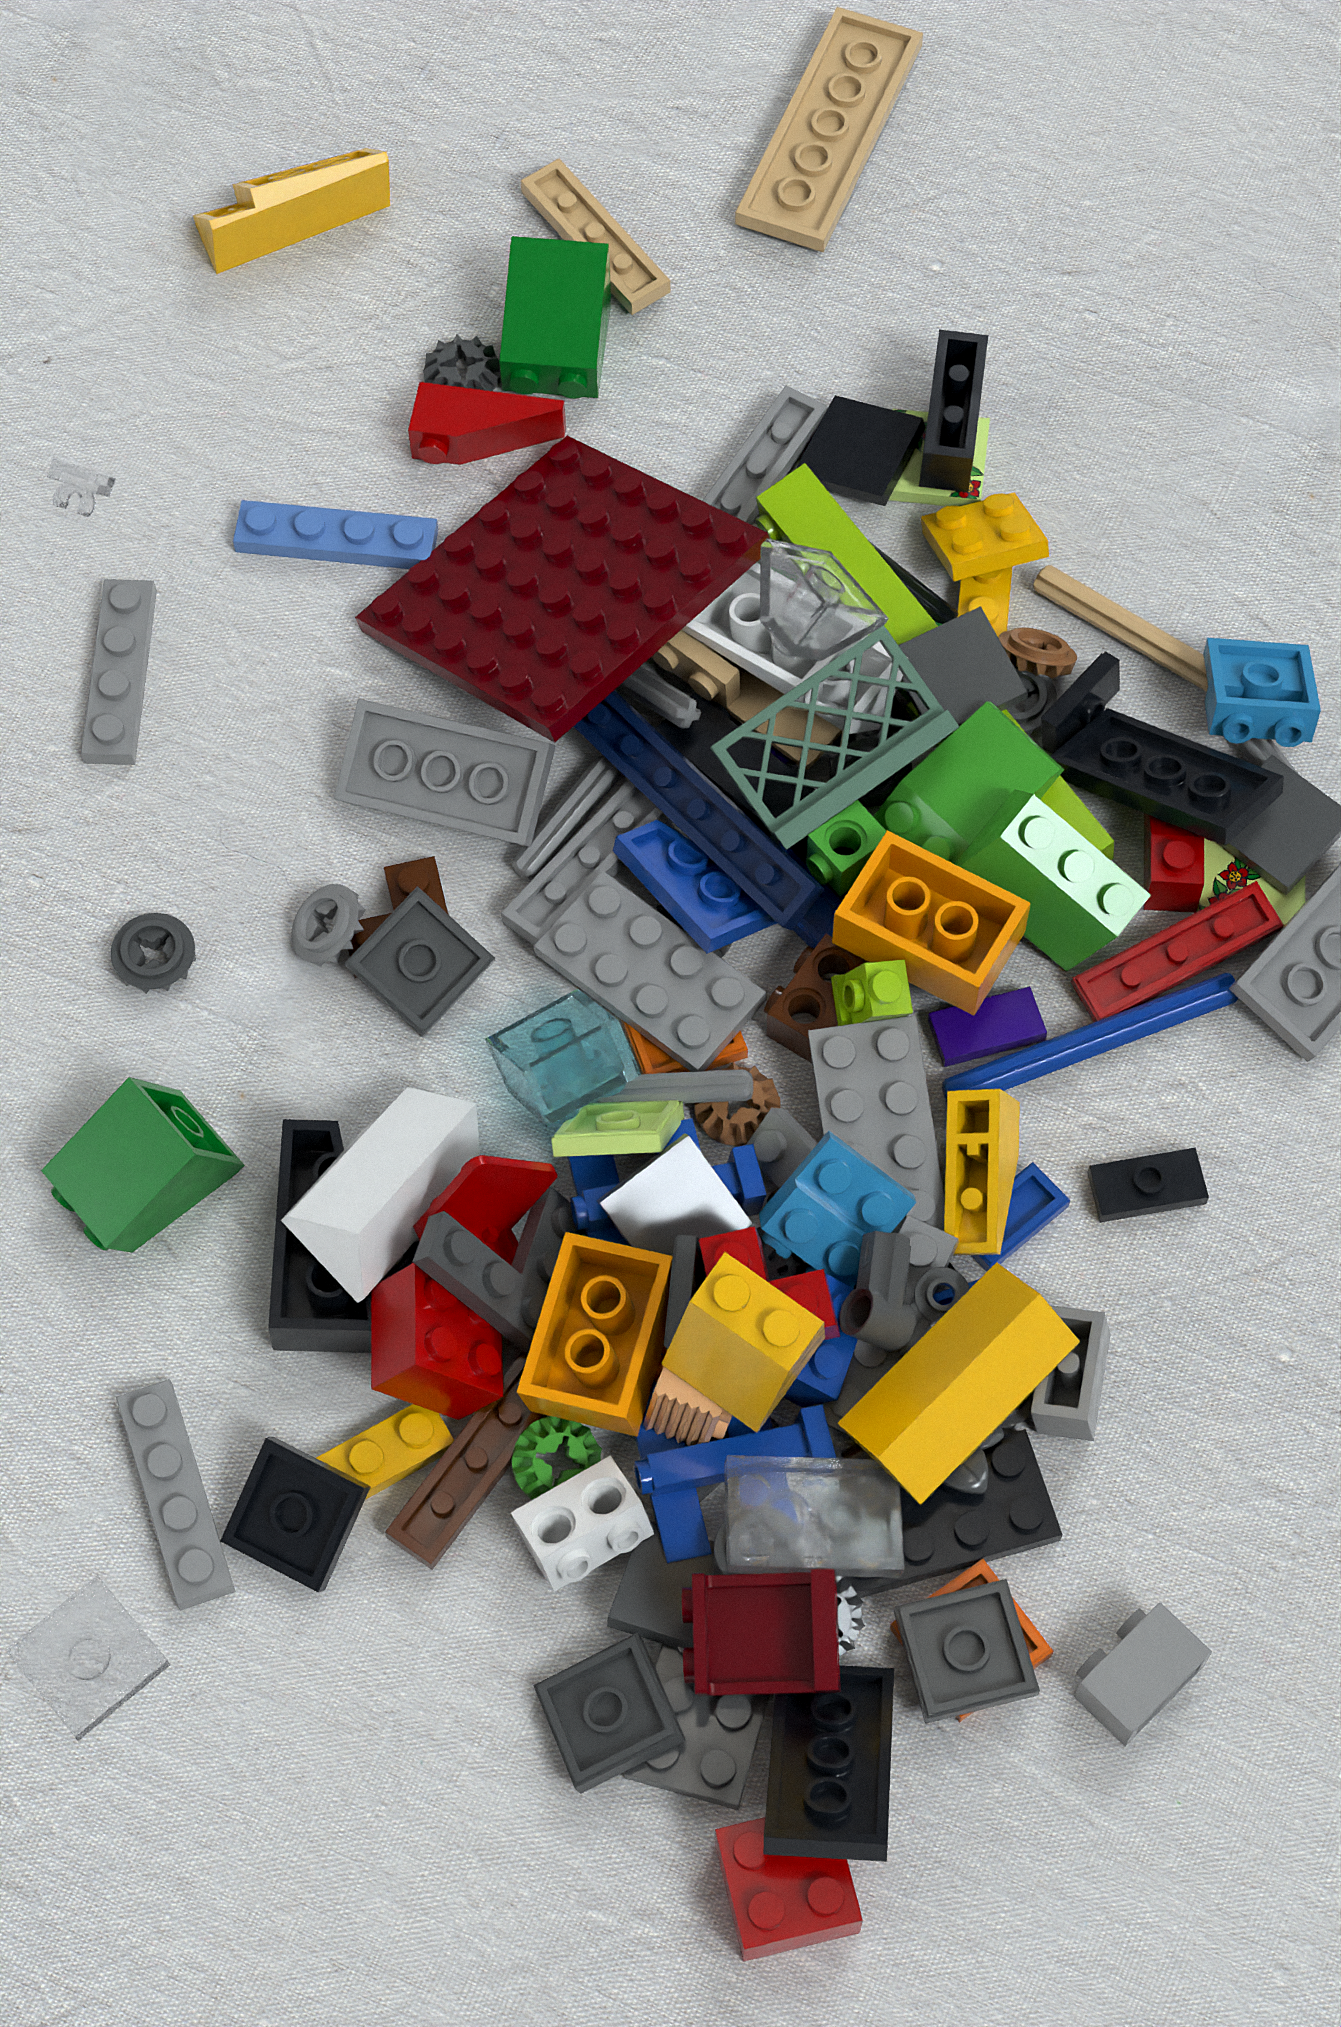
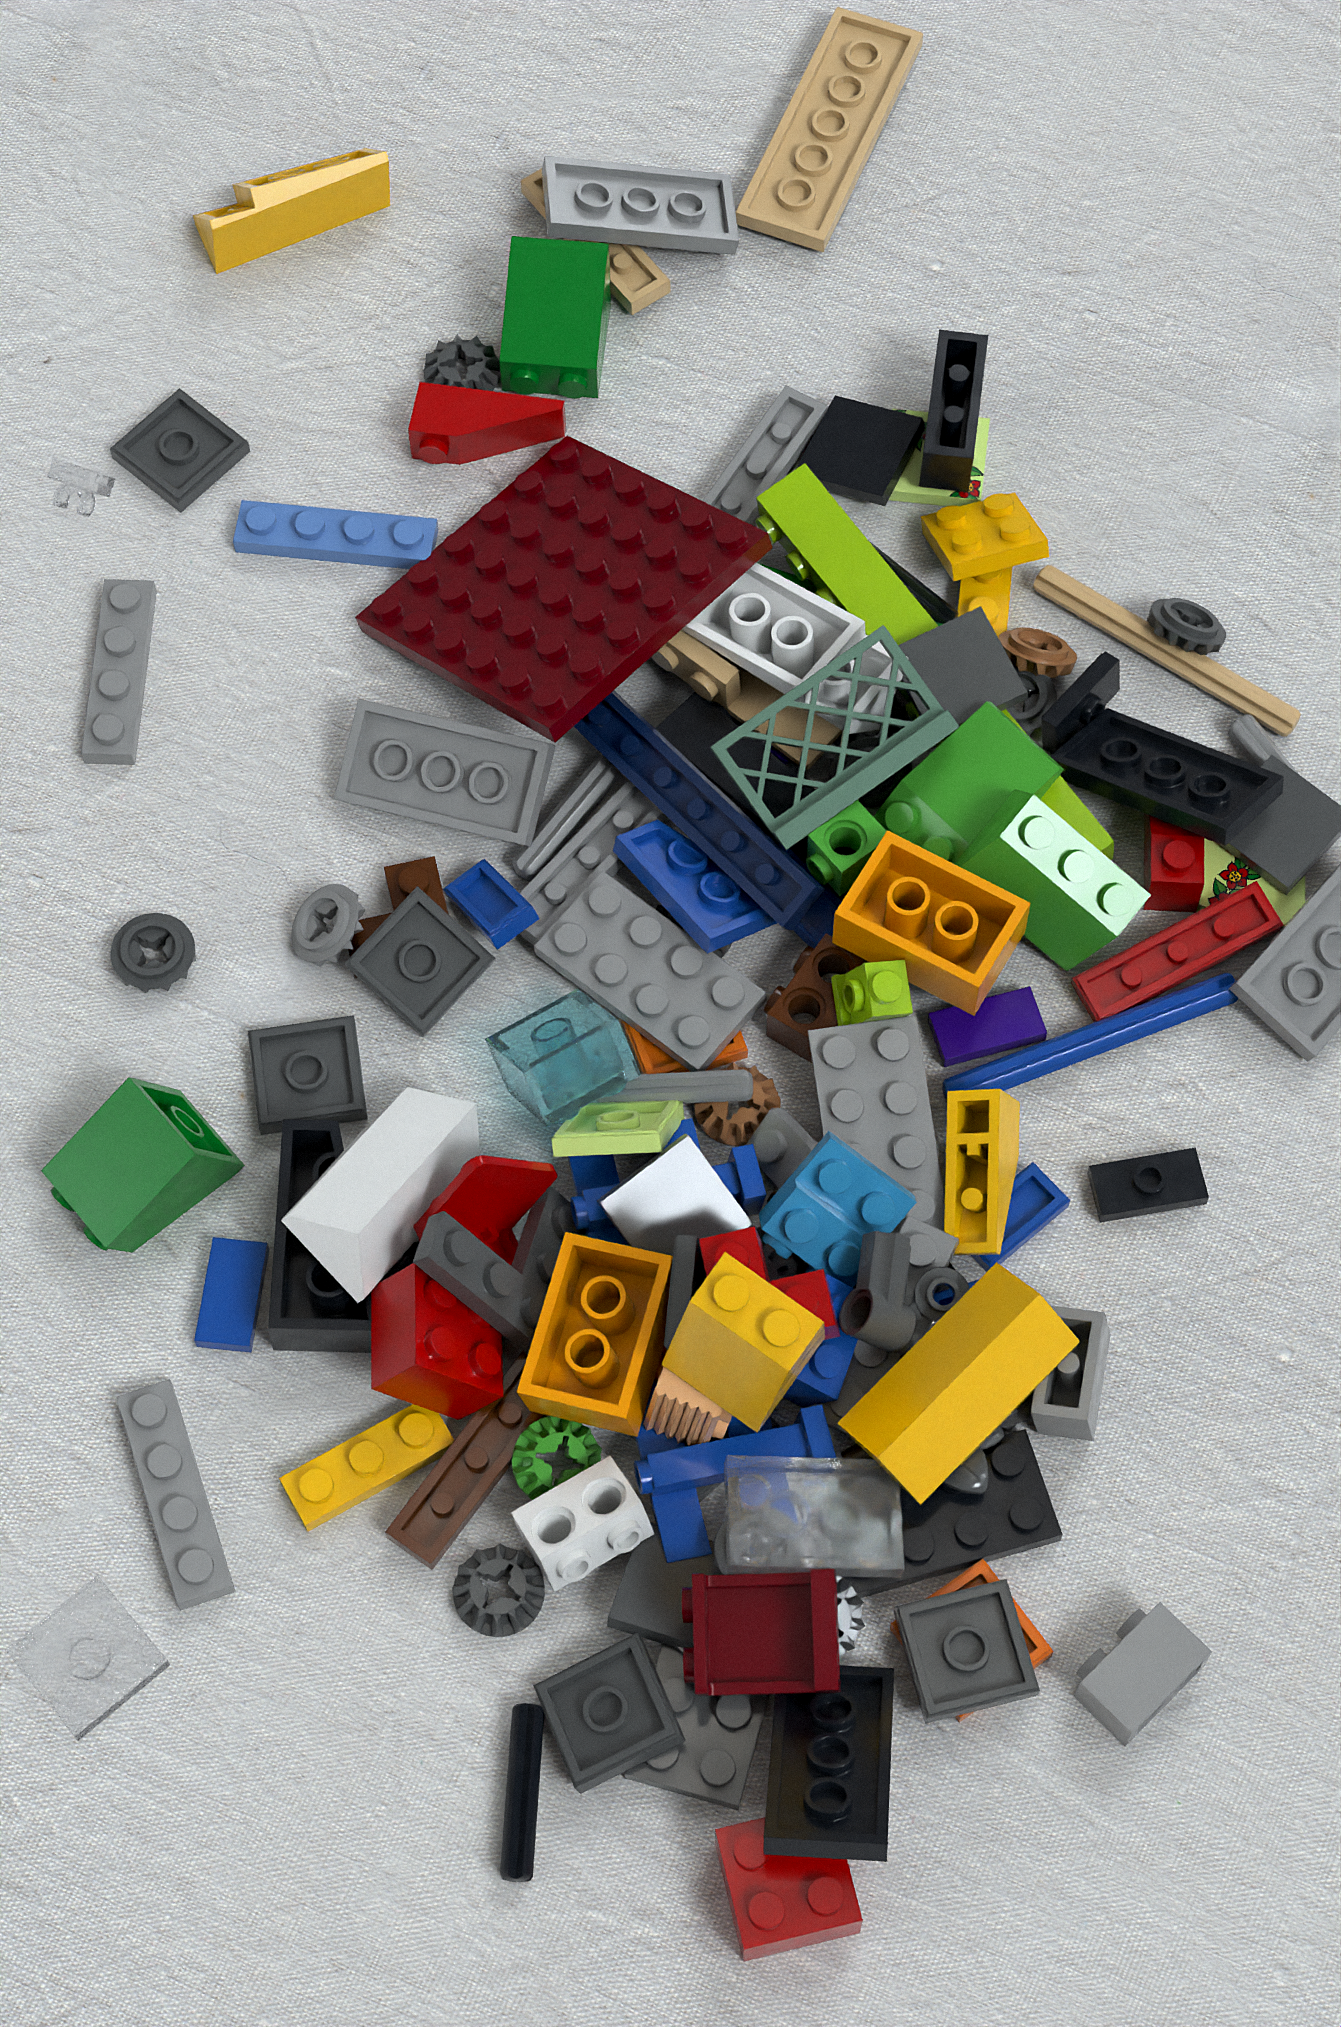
black tile [220,1436,371,1592] -> none
light grey axle [618,666,701,728] -> none
clear slope [760,538,889,661] -> none
dark azure plate [1203,637,1321,747] -> none
none -> dark grey tile [110,388,250,513]
none -> blue tile [194,1237,270,1353]
none -> dark grey tile [248,1015,368,1135]
none -> blue tile [443,859,540,950]
none -> dark grey gear [452,1543,545,1637]
none -> black axle [500,1703,544,1883]
none -> light grey plate [542,156,739,255]
none -> dark grey gear [1147,598,1227,655]

